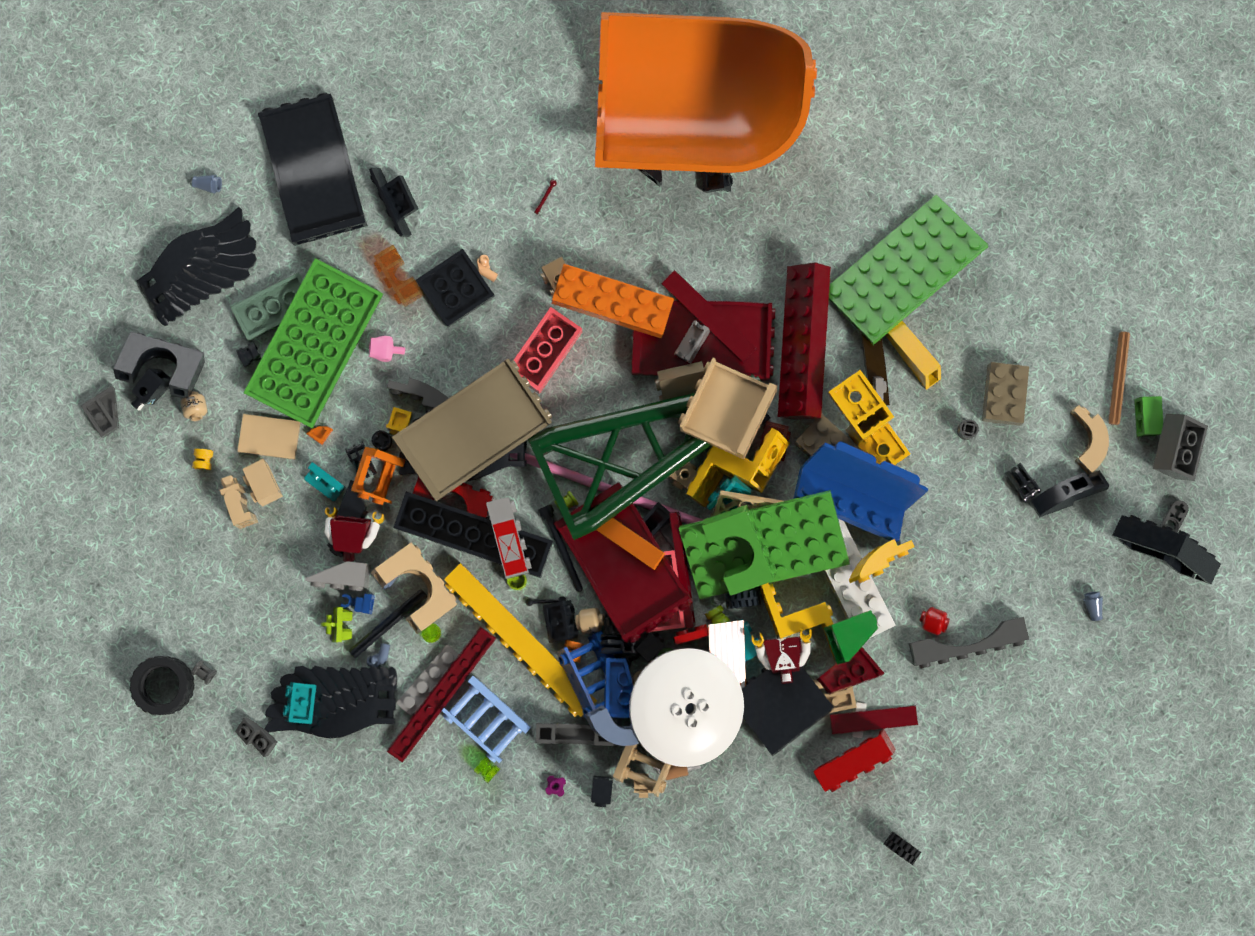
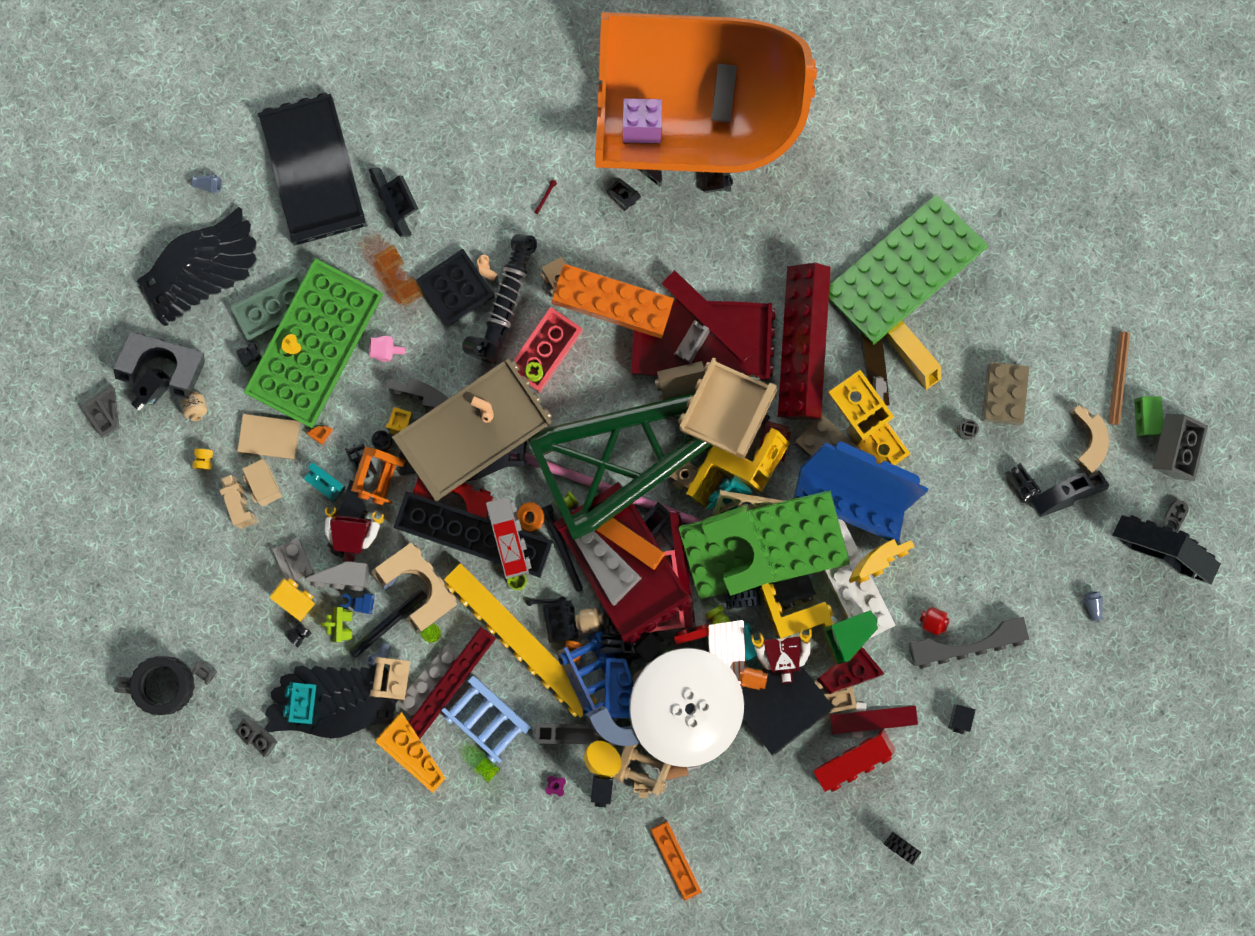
none -> dark grey wheel [114,676,131,694]
none -> yellow brick [269,578,315,622]
none -> light grey plate [272,538,314,581]
none -> yellow piece [282,334,301,354]
none -> black wheel [284,620,312,648]
none -> tan plate [370,657,410,700]
none -> light orange wing [375,712,446,793]
none -> black piece [462,234,537,364]
none -> light nougat arm [471,396,494,423]
none -> orange piece [516,502,544,533]
none -> lime bush [525,362,543,382]
none -> light grey wing [575,531,641,606]
none -> yellow tile [584,741,621,779]
none -> black slope [606,179,641,211]
none -> medium lavender brick [623,99,662,143]
none -> orange tile [650,821,702,901]
none -> dark grey tile [711,64,737,123]
none -> orange brick [738,667,768,690]
none -> black bracket [773,574,816,610]
none -> black brick [948,704,976,734]

